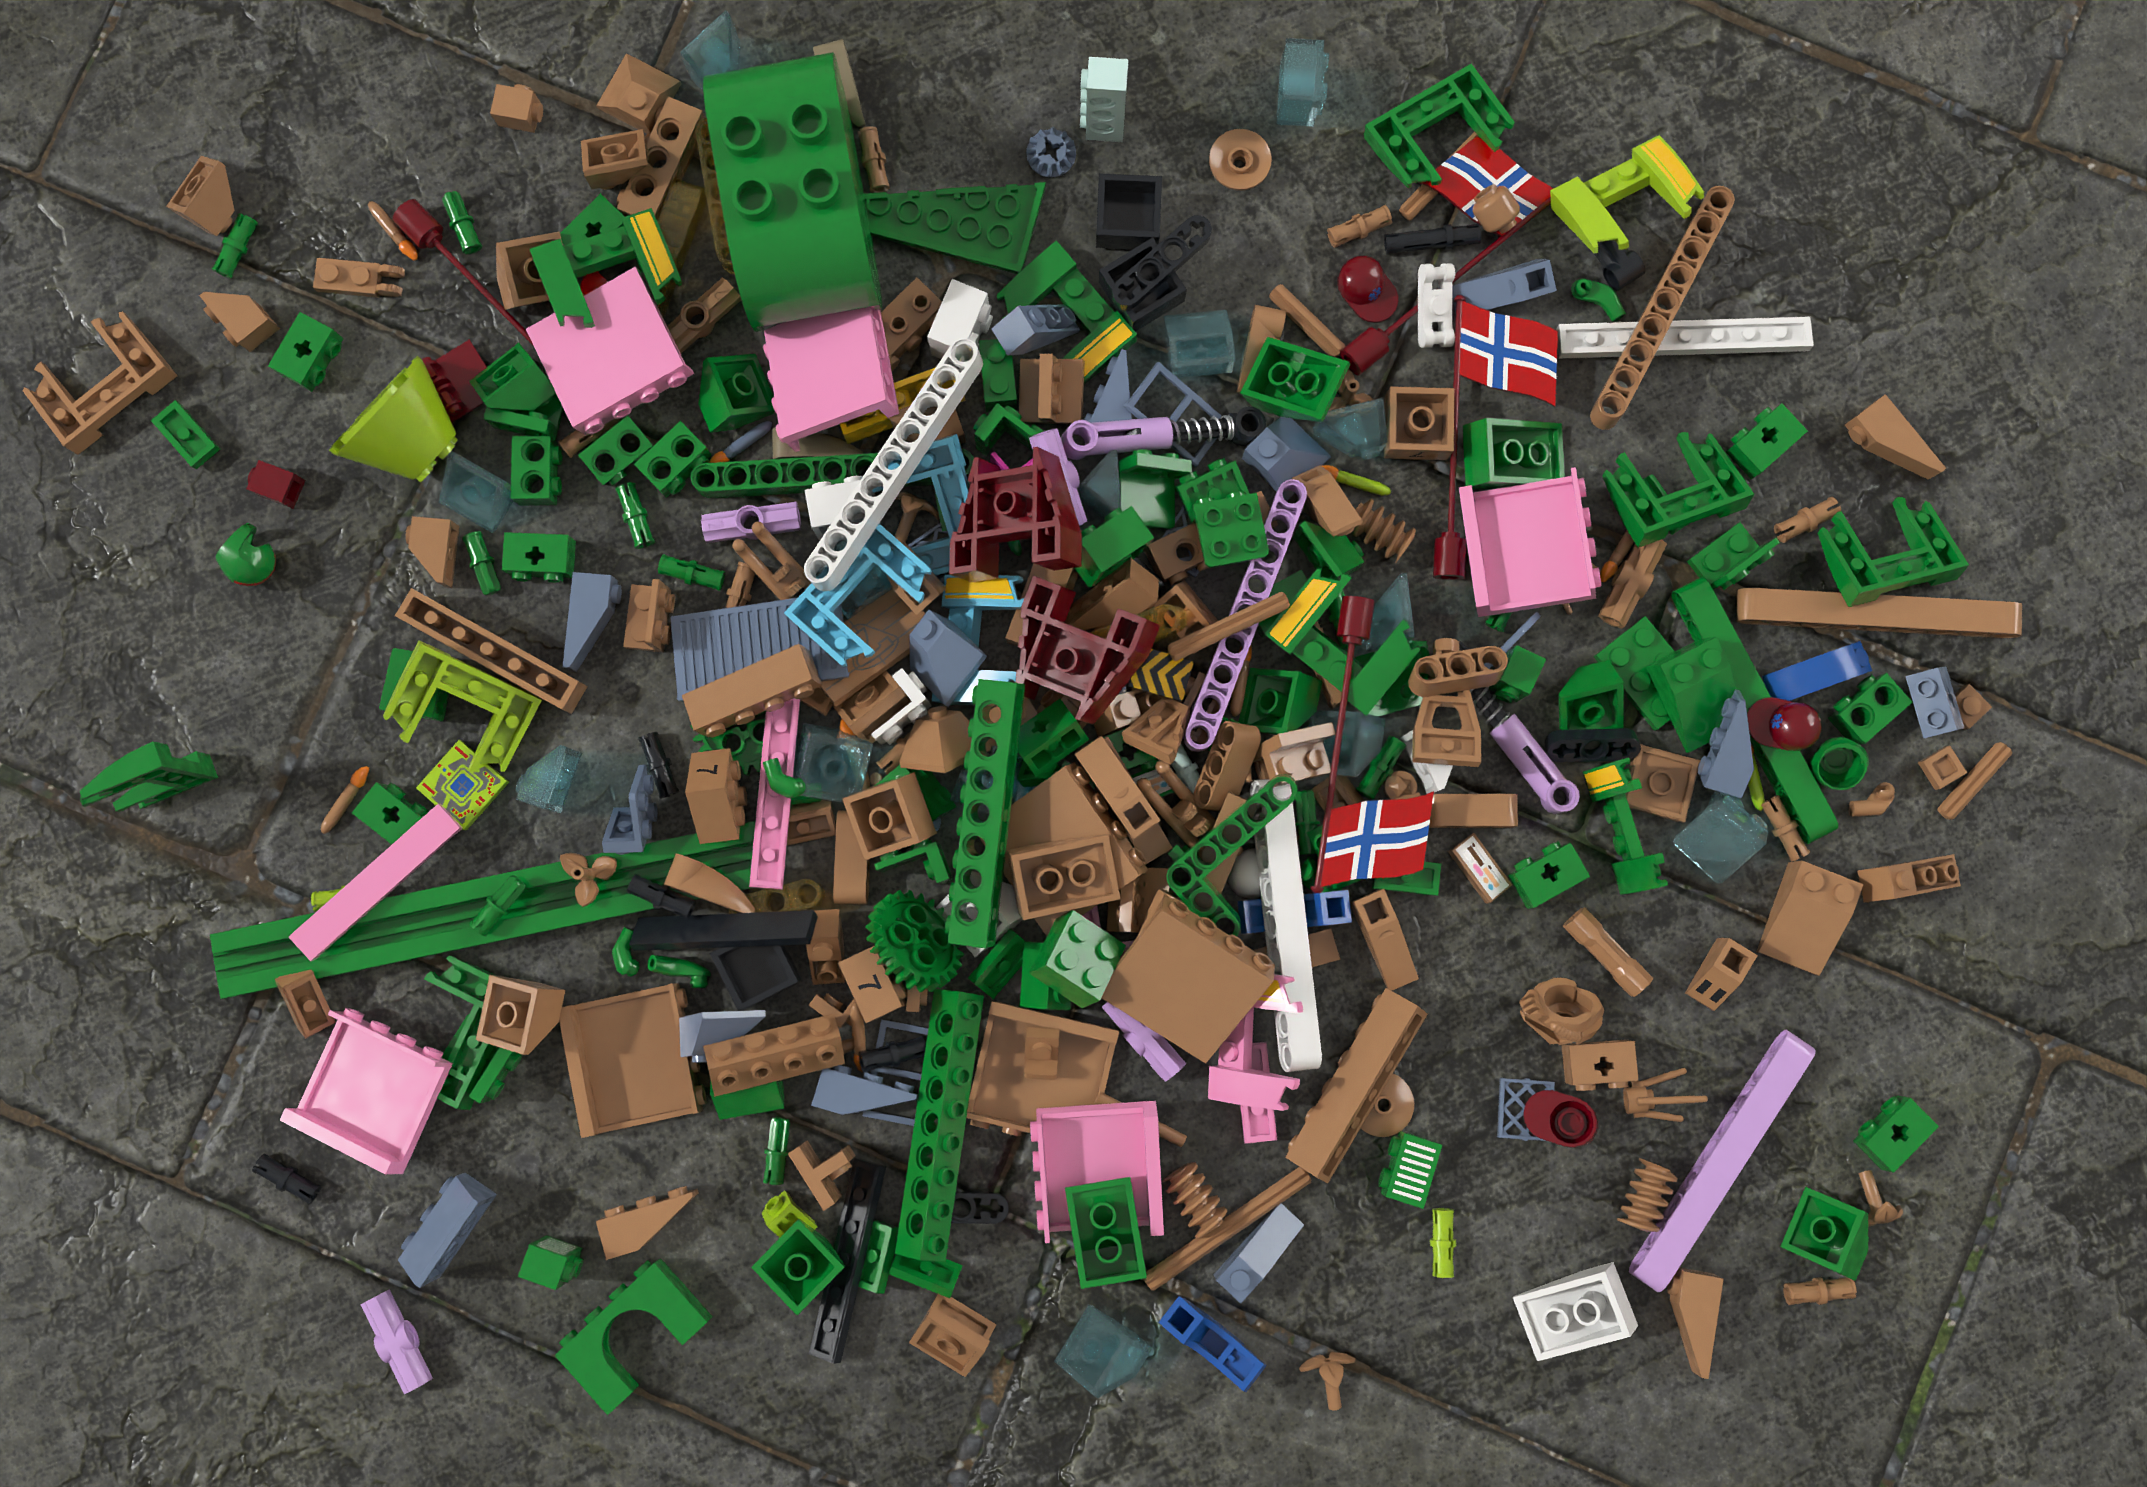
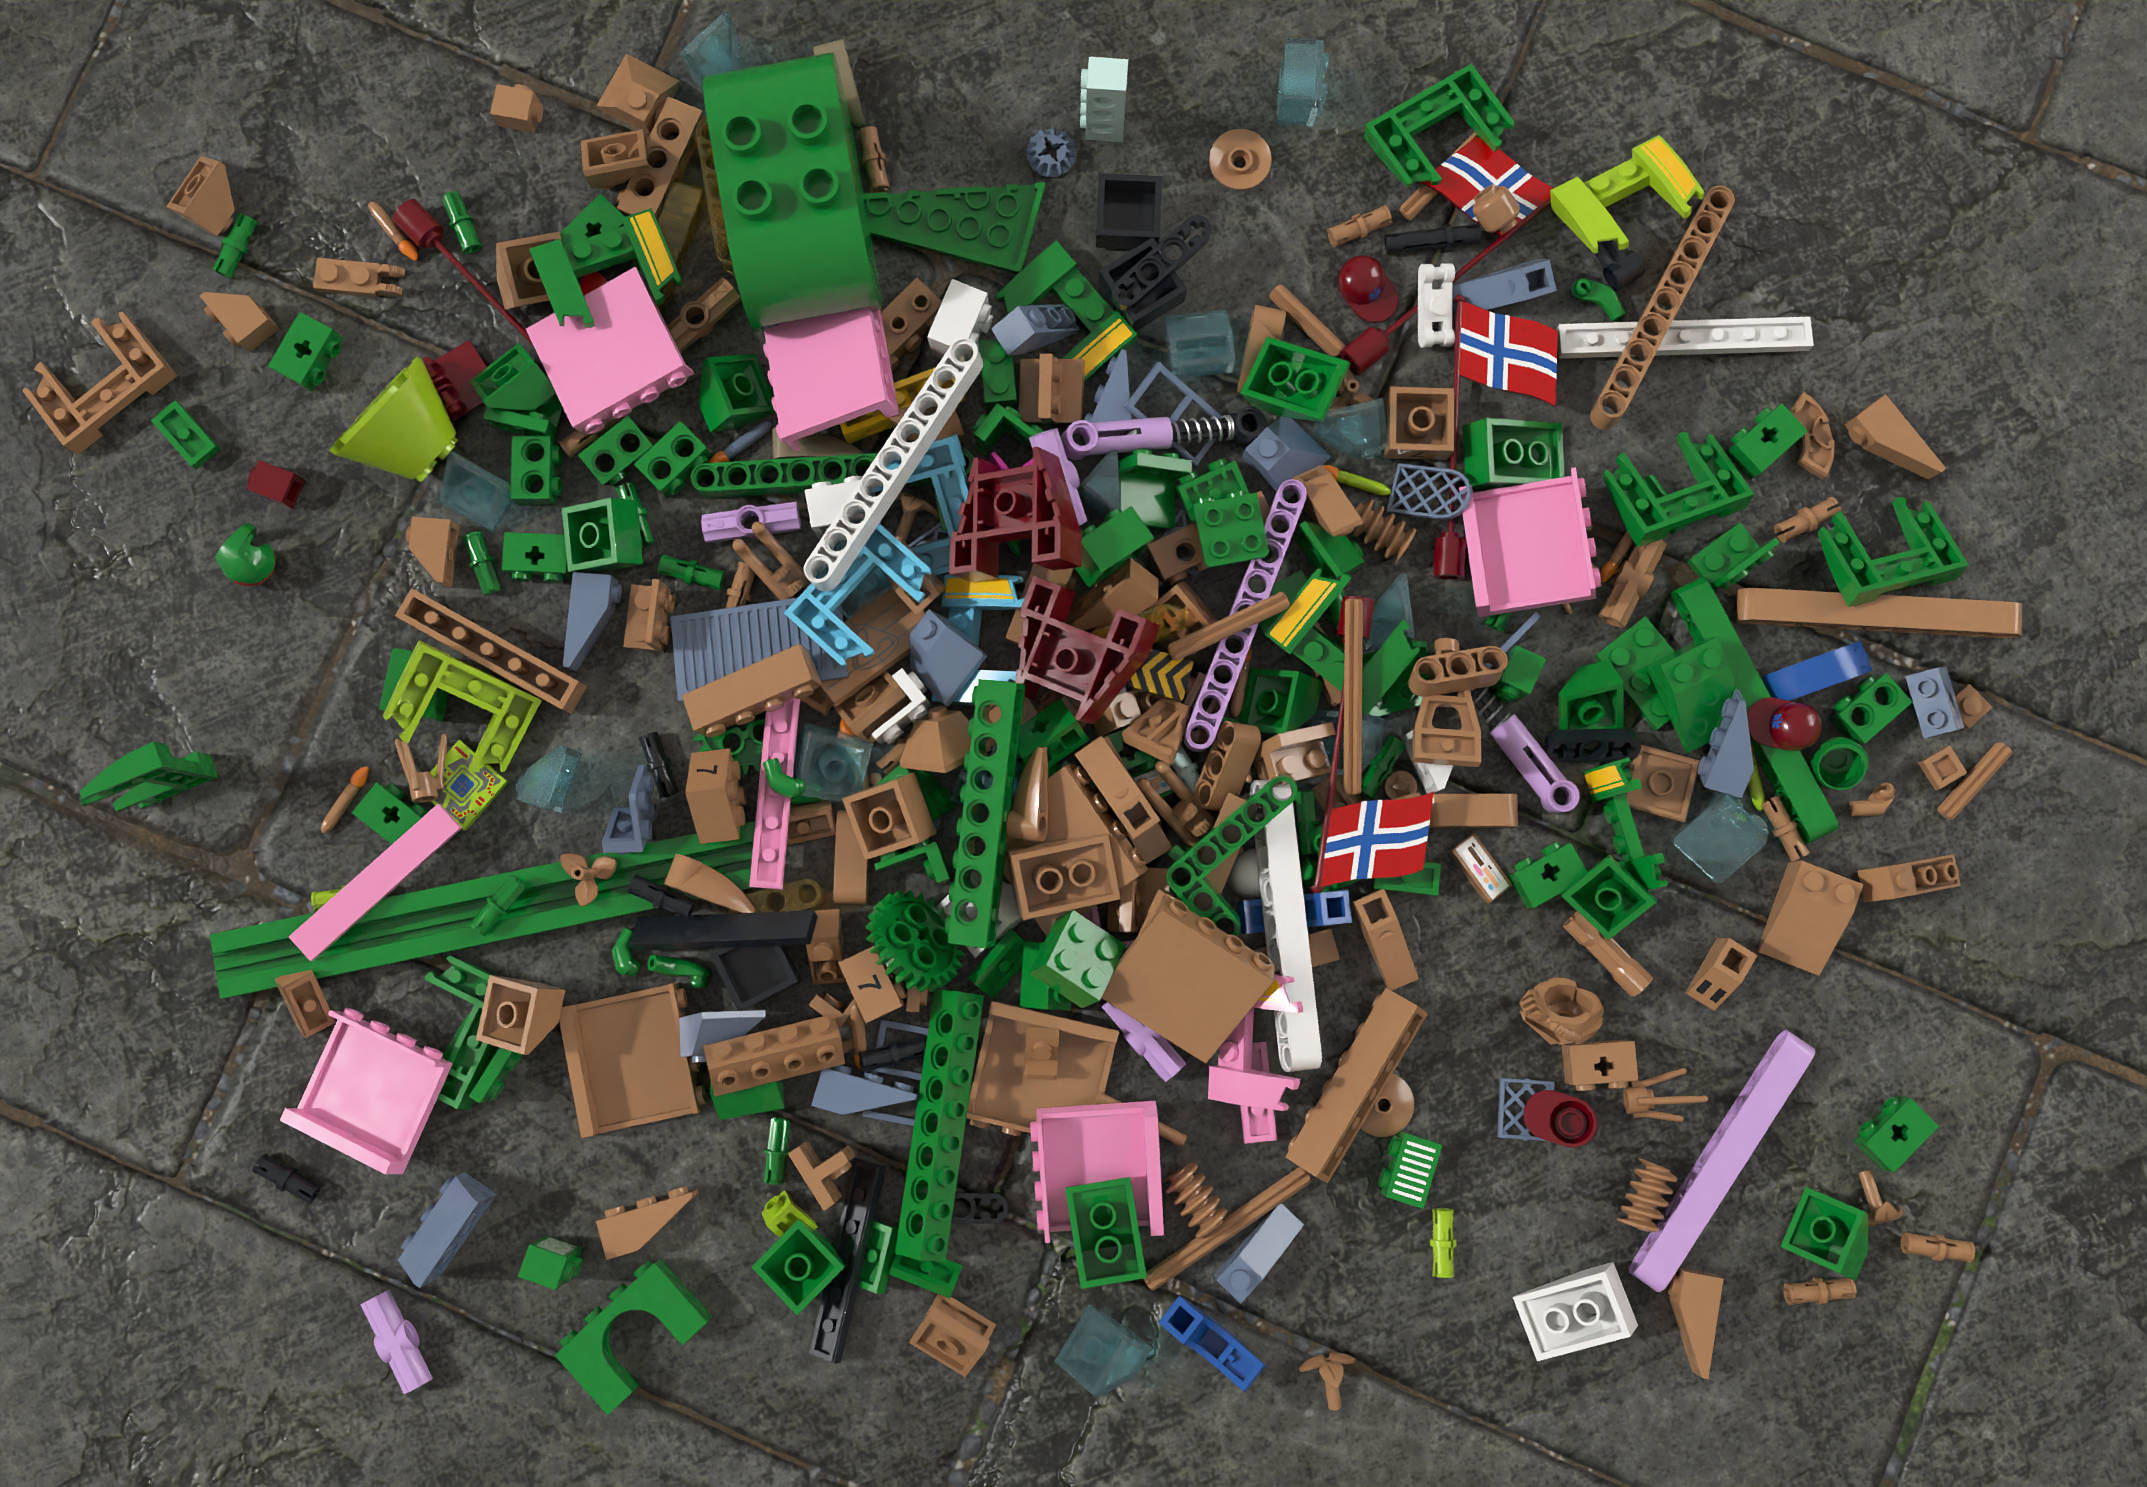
none -> medium nougat plant [395,734,448,803]
none -> green brick [562,498,643,574]
none -> medium nougat piece [1006,747,1048,842]
none -> medium nougat axle [1344,598,1363,794]
none -> sand blue window [1386,463,1472,520]
none -> green slope [1561,855,1657,940]
none -> medium nougat tile [1790,392,1835,480]
none -> medium nougat pin [1901,1232,1975,1263]

